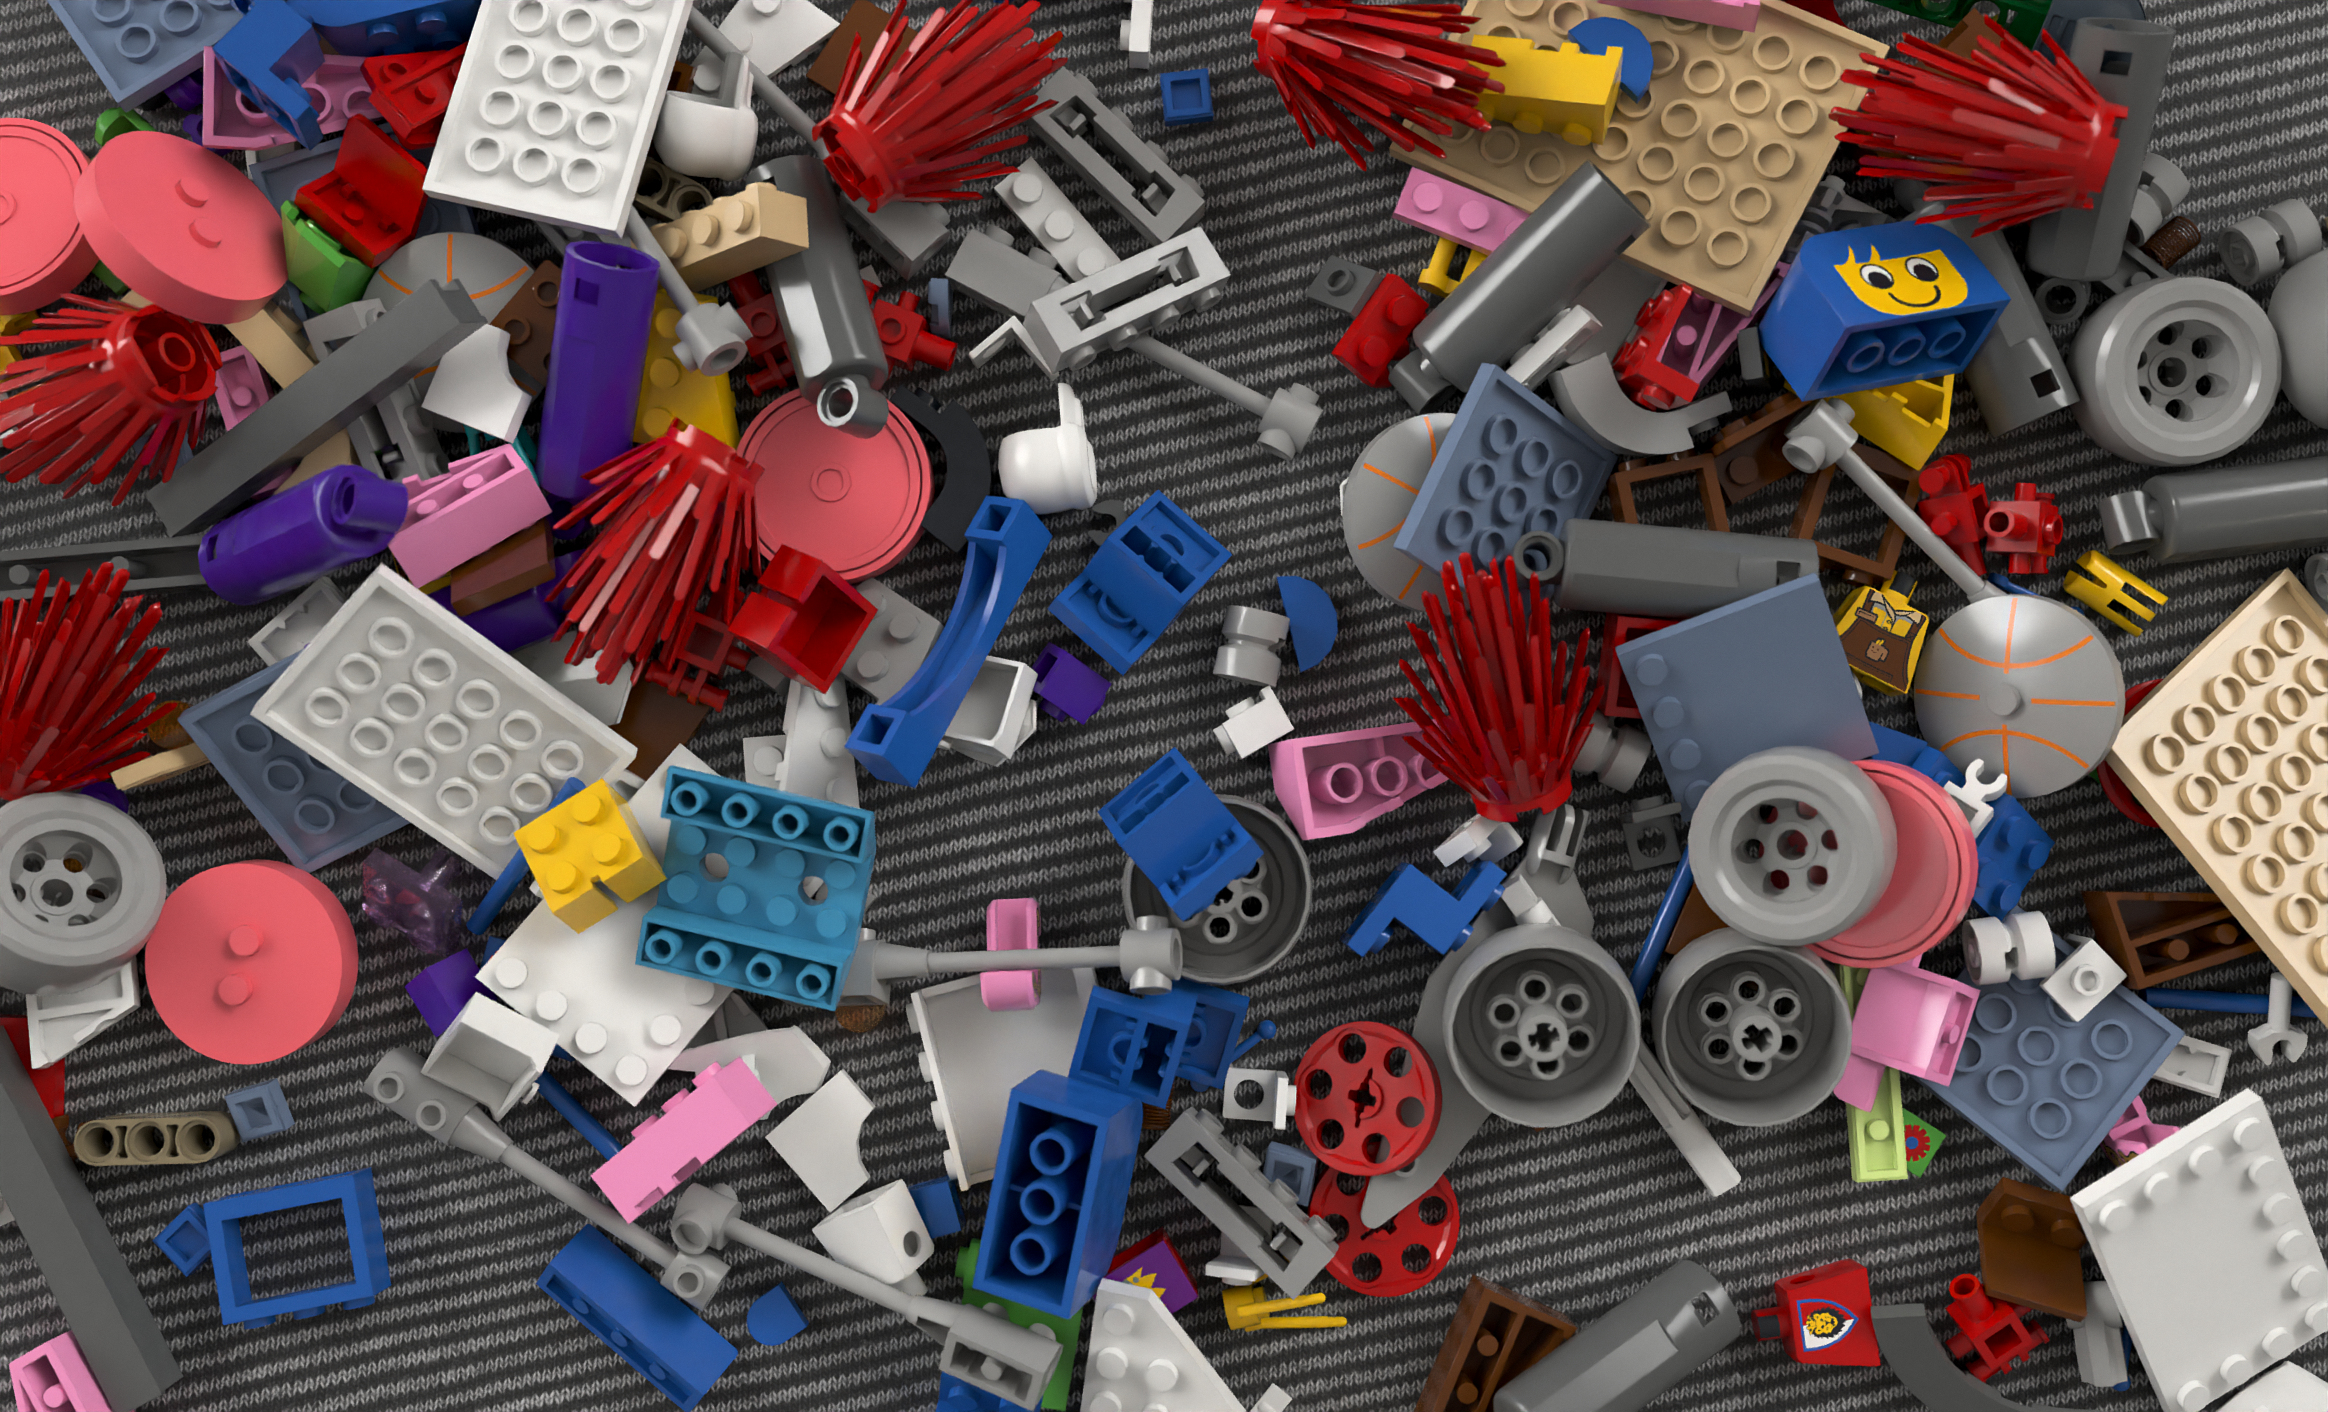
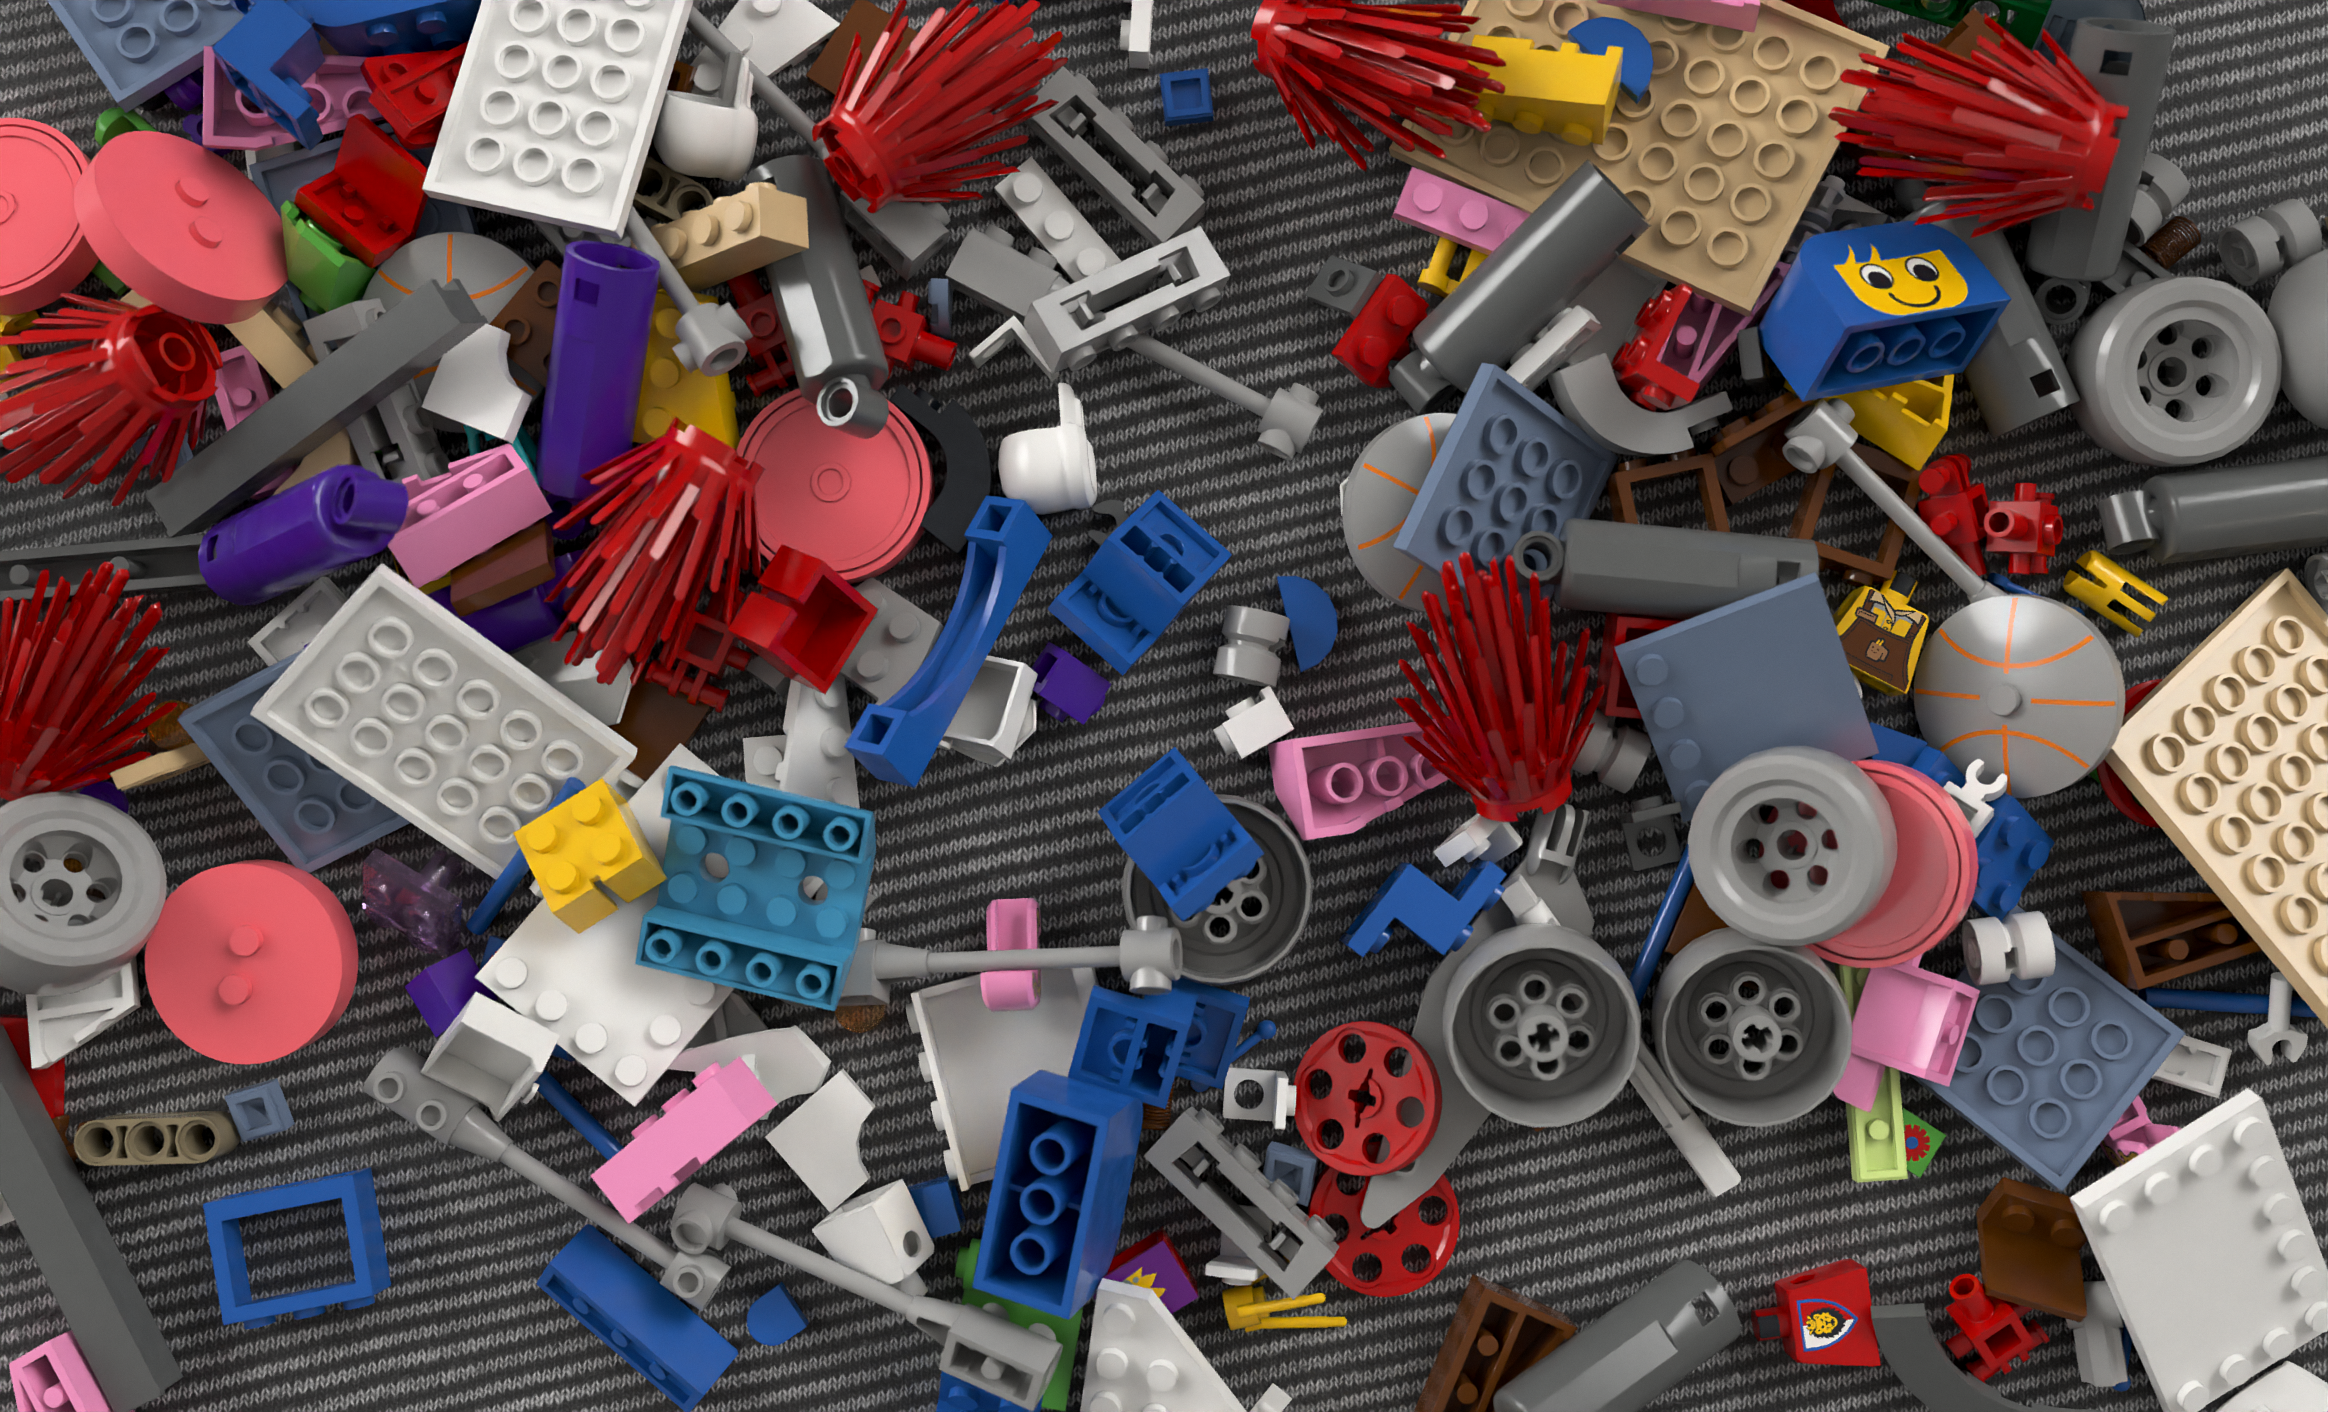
blue tile [152,1202,211,1277] -> none
white bracket [2039,934,2128,1022] -> none

